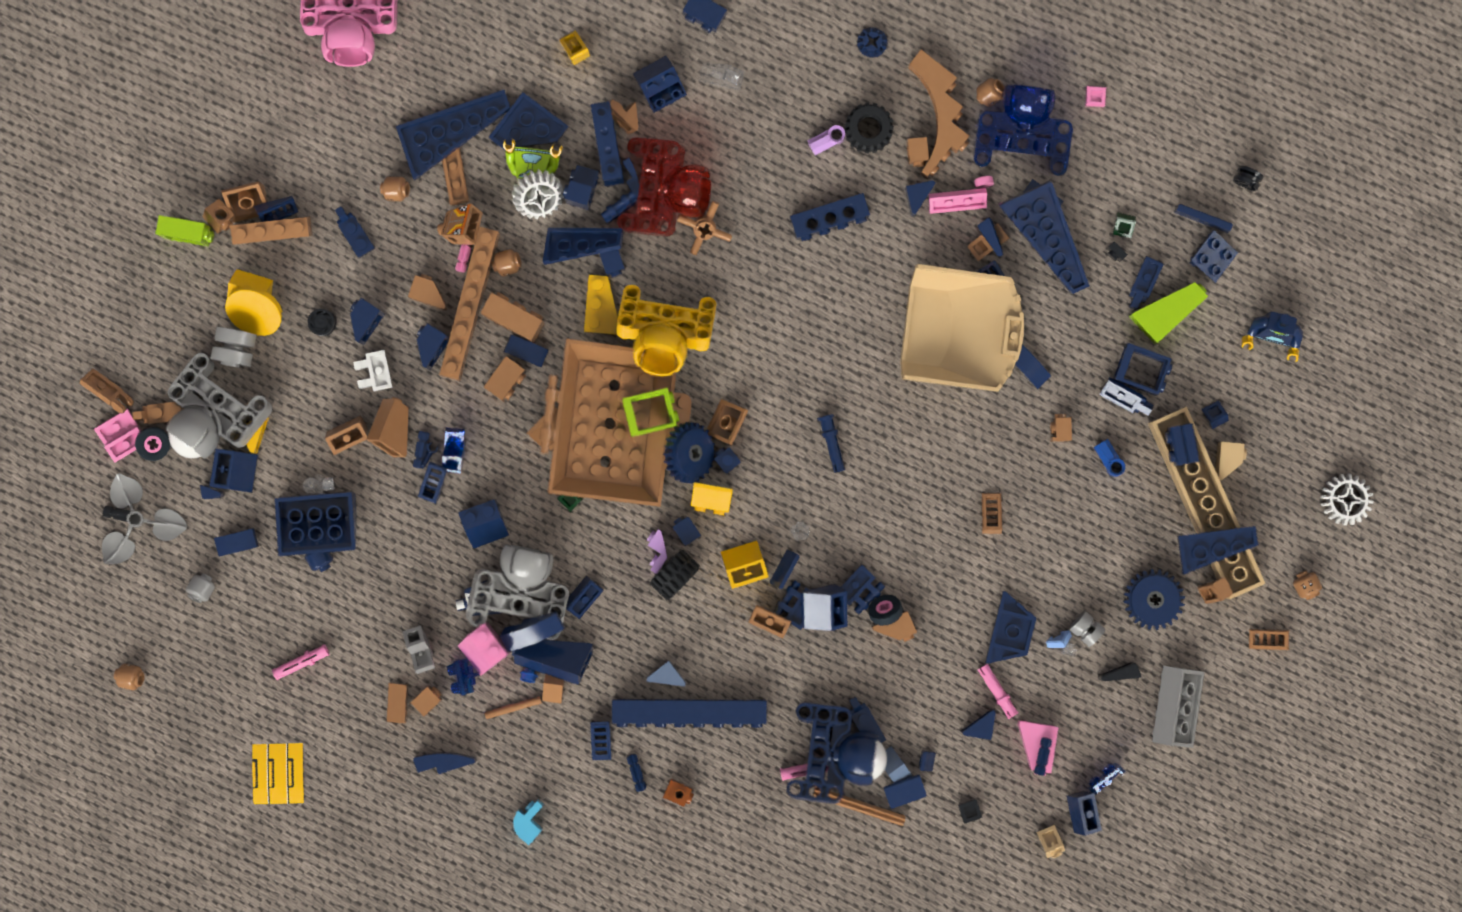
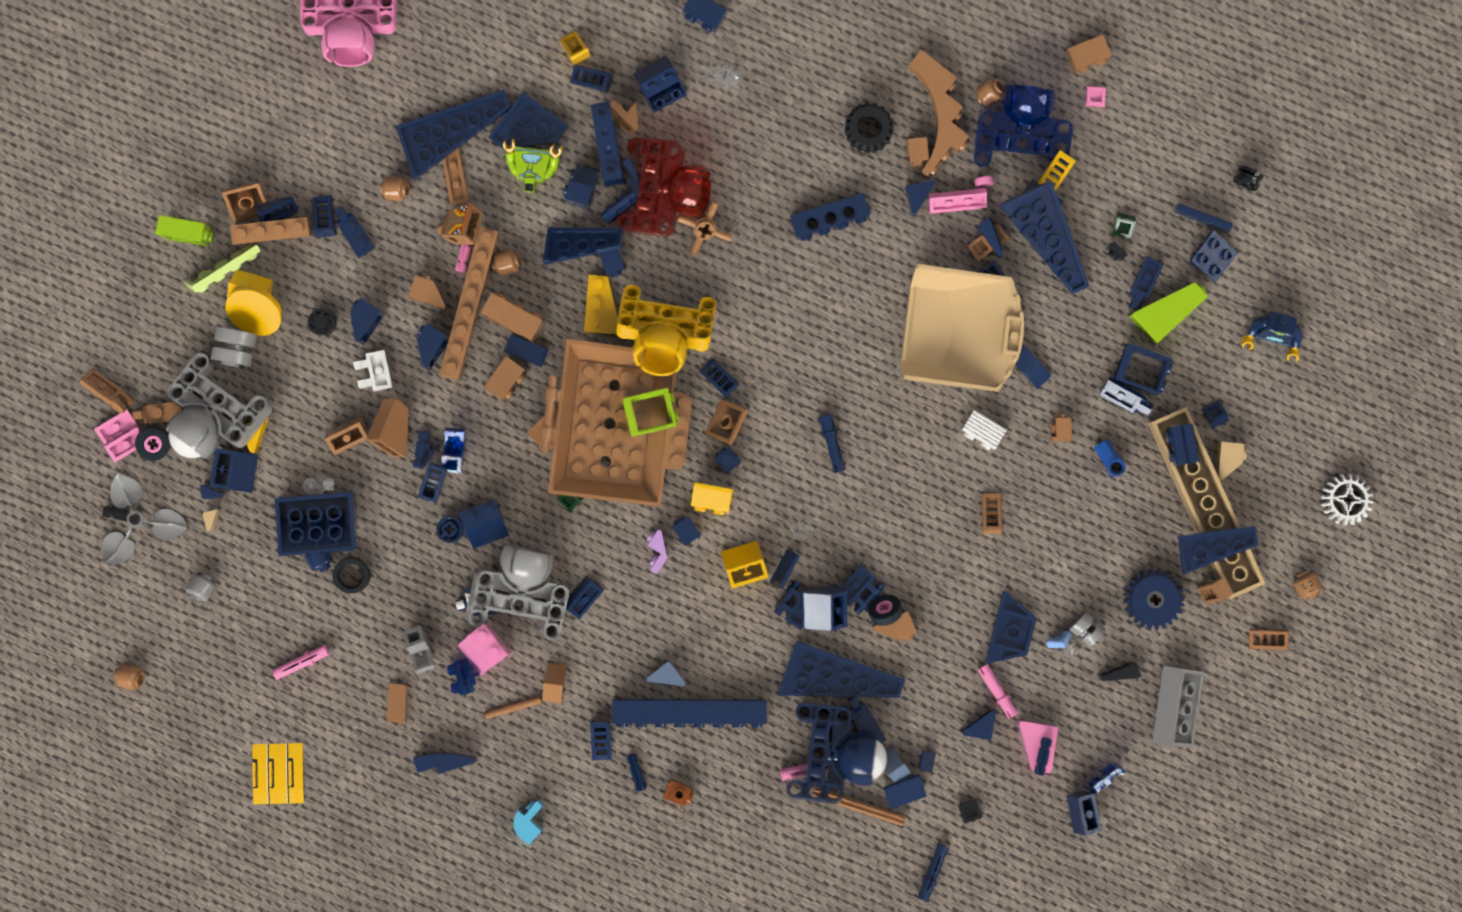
medium nougat brick [203,199,235,233] -> none
dark blue slope [214,528,259,557] -> none
medium nougat brick [411,686,443,716] -> none
dark blue slope [500,612,565,652] -> none
white gear [512,169,564,220] -> none
dark blue slope [512,640,593,685] -> none
blue plate [520,668,538,683] -> none
black tyre [650,549,700,600] -> none
dark blue gear [663,422,715,483] -> none
medium nougat slope [749,605,791,638] -> none
lavender piece [808,125,845,155] -> none
dark blue gear [857,27,888,58] -> none
tan bracket [1037,825,1065,858] -> none
none -> yellowish green wing [184,243,261,293]
none -> tan slope [203,509,220,532]
none -> dark blue slope [312,195,336,238]
none -> black tyre [332,557,371,594]
none -> dark blue wheel [436,516,464,543]
none -> dark blue slope [570,65,614,94]
none -> dark blue slope [699,358,740,398]
none -> dark blue wing [777,641,905,698]
none -> dark blue pin [917,843,949,902]
none -> white brick [961,410,1007,451]
none -> yellow slope [1037,150,1076,191]
none -> medium nougat brick [1066,35,1112,74]

